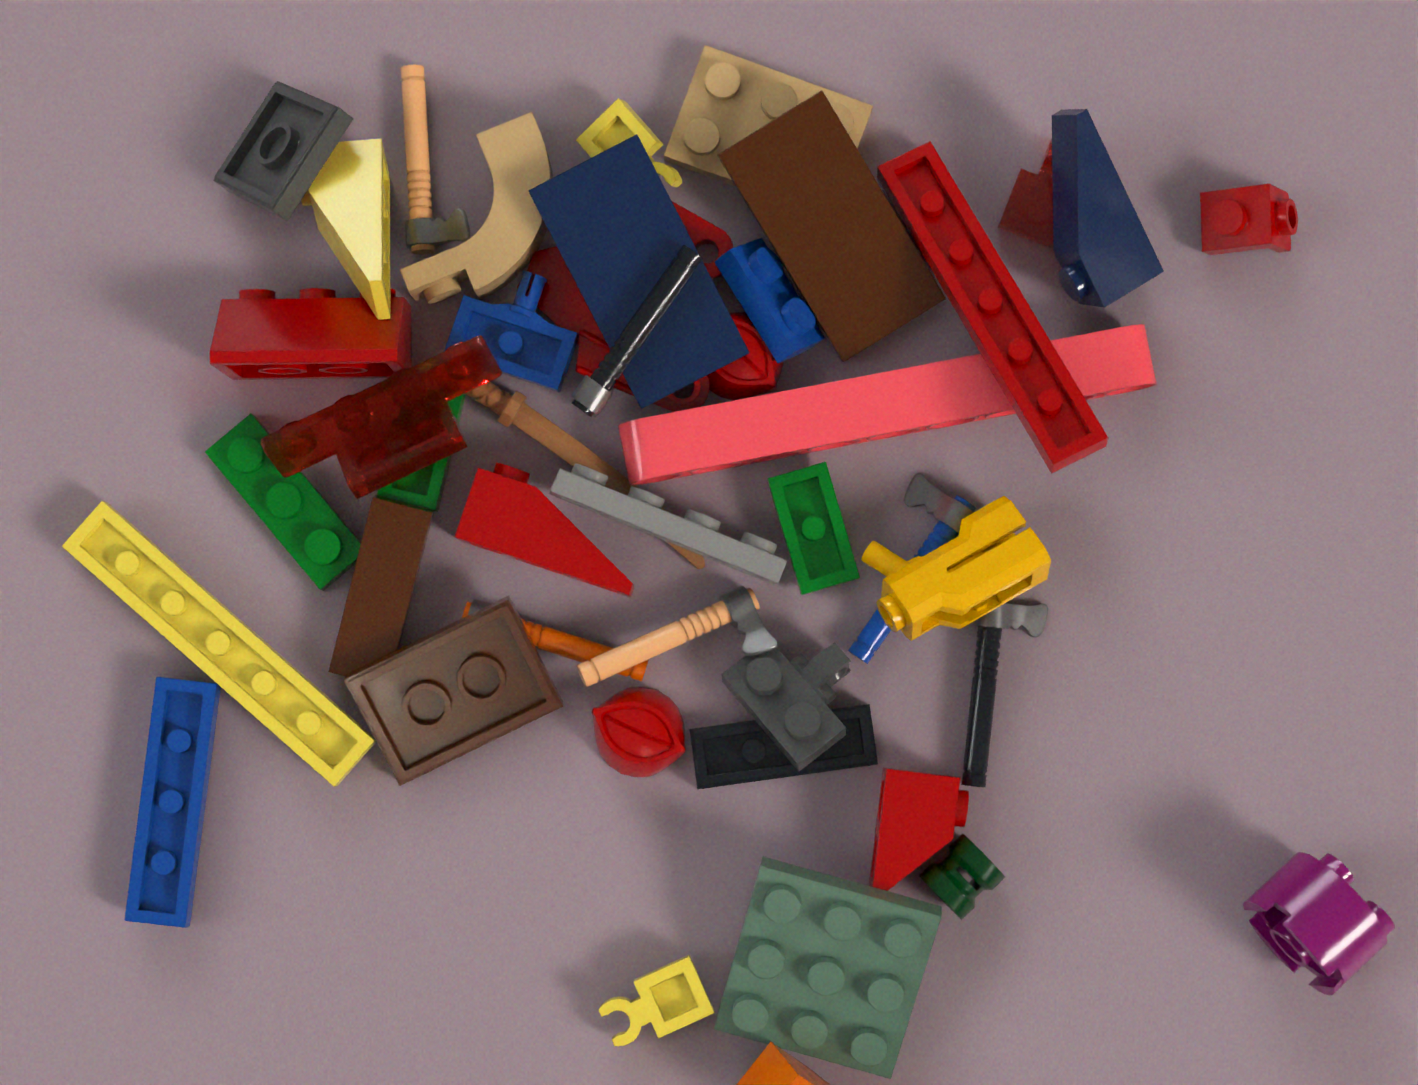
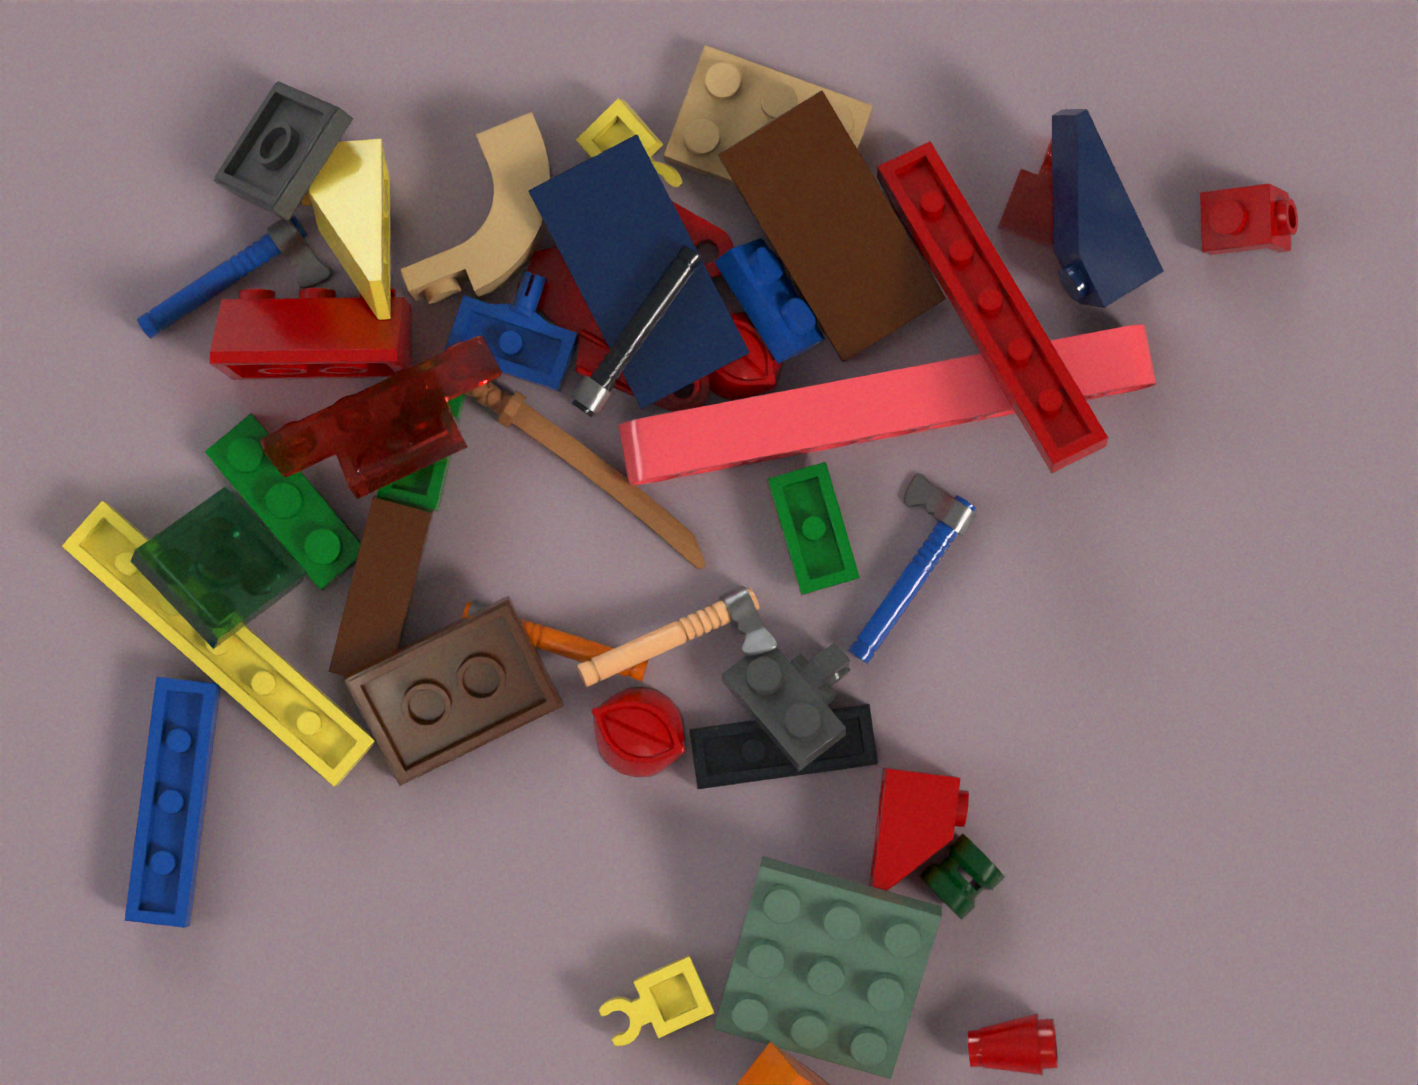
light nougat piece [401,64,470,255] -> none
red slope [455,462,635,598] -> none
light grey plate [549,463,787,584] -> none
yellow piece [861,495,1051,641] -> none
black piece [961,603,1048,787] -> none
magenta brick [1243,852,1395,995] -> none
none -> clear green plate [130,486,307,649]
none -> blue piece [137,215,331,339]
none -> red cone [968,1013,1058,1076]

